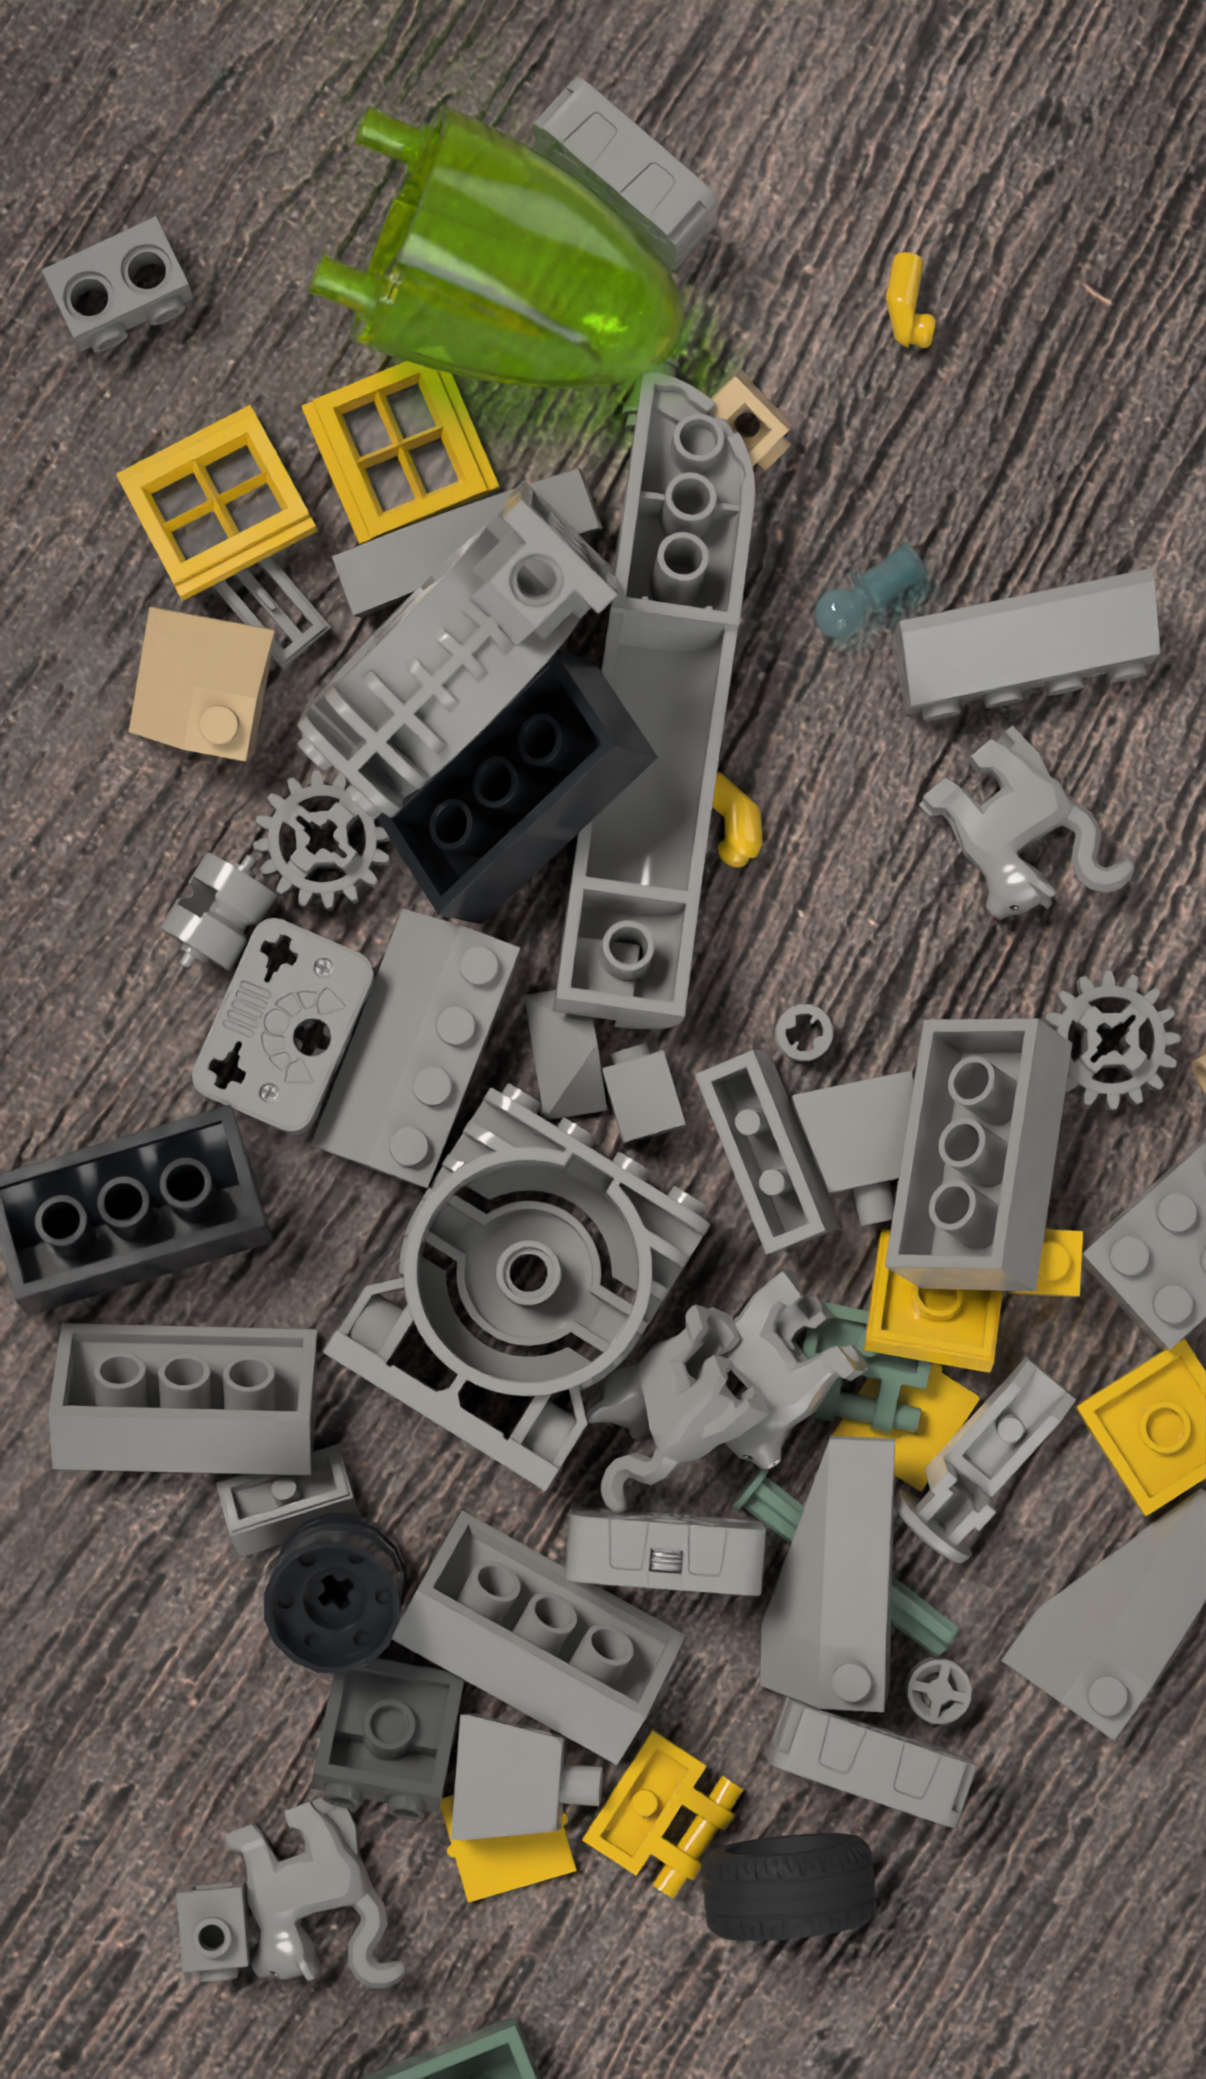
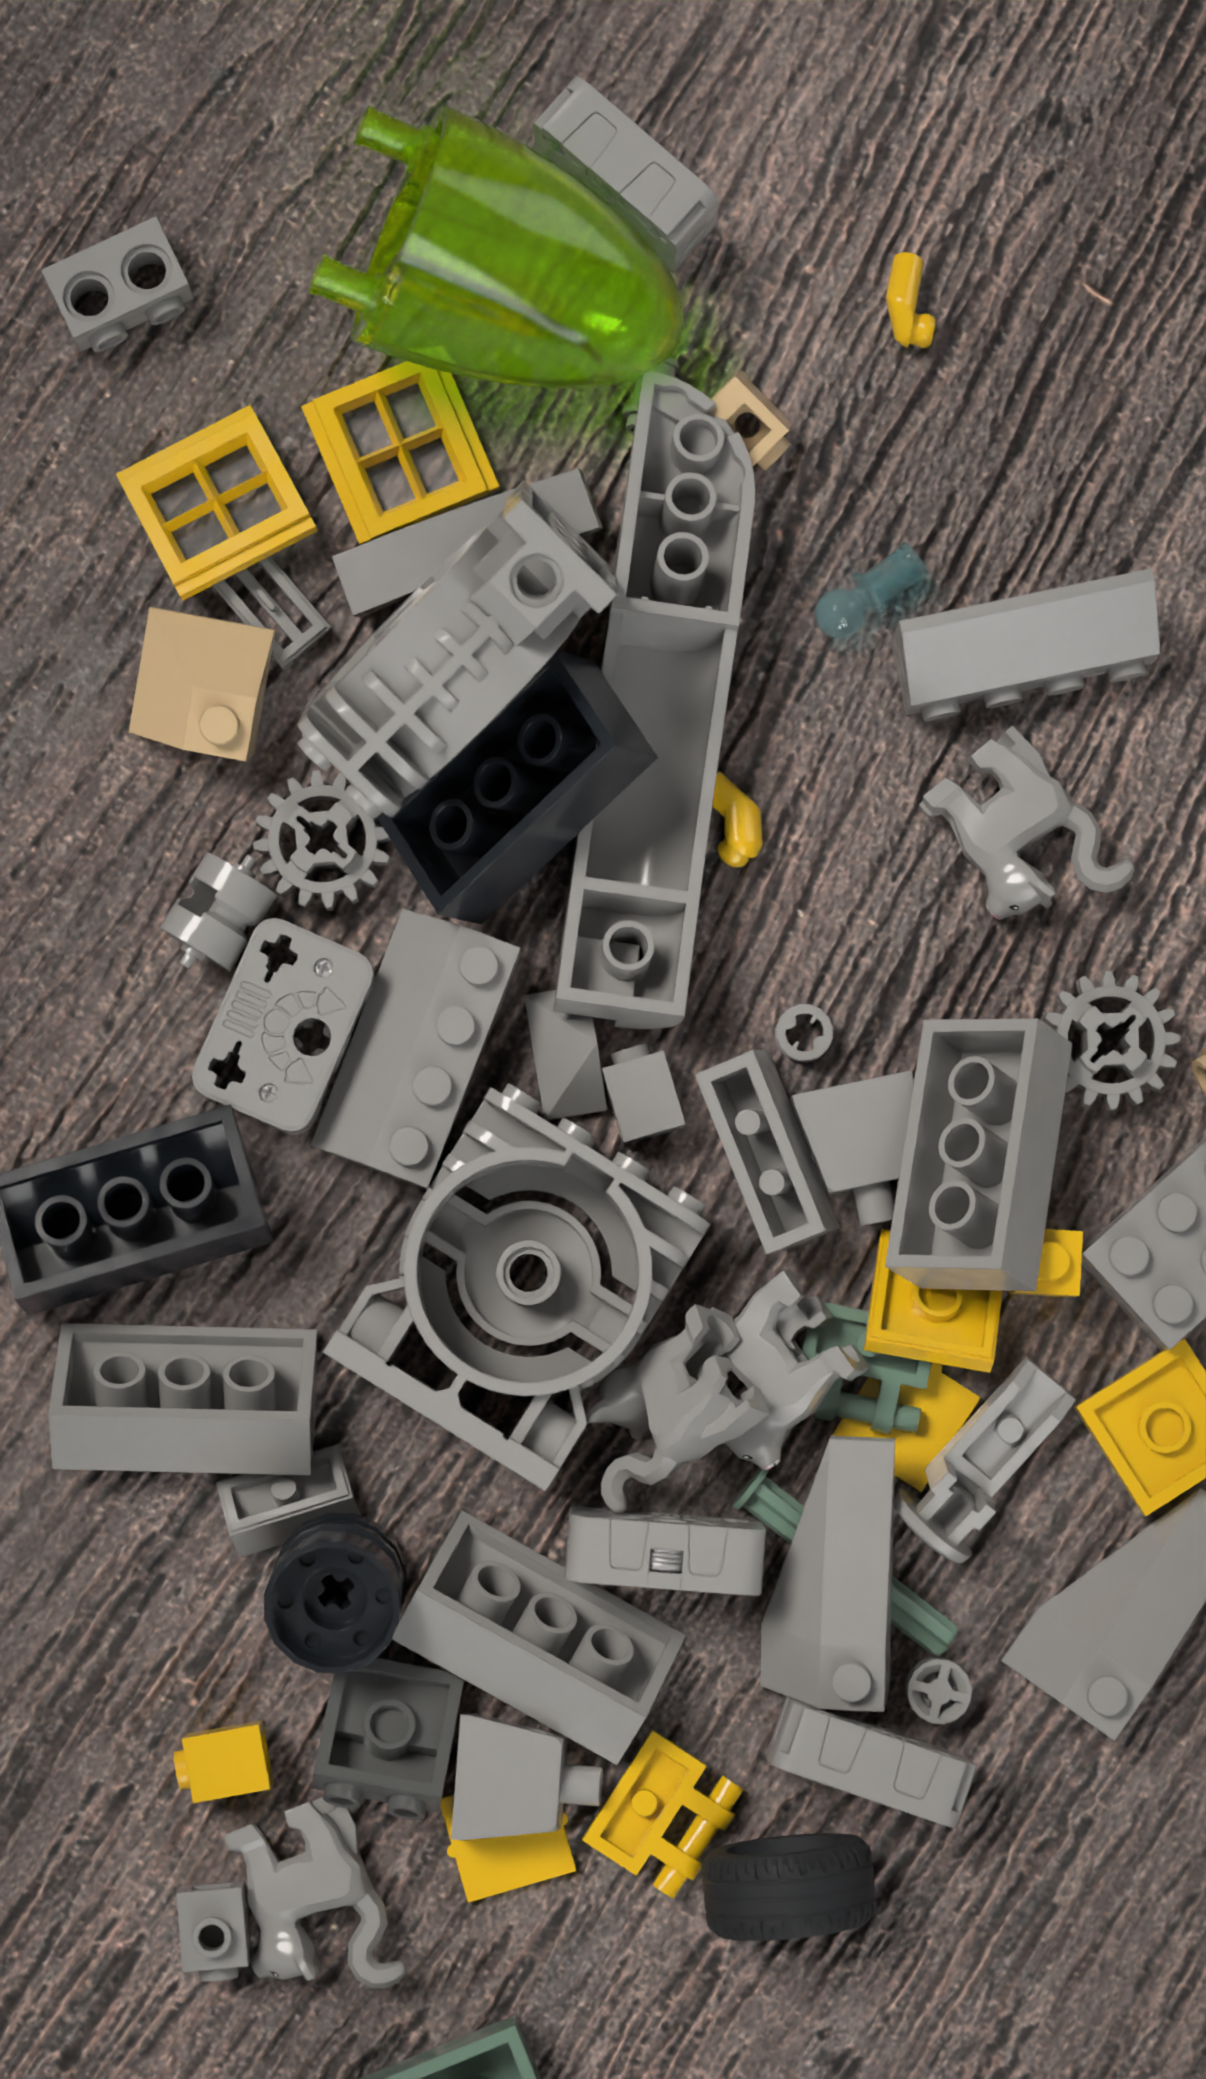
none -> yellow brick [174,1720,274,1803]

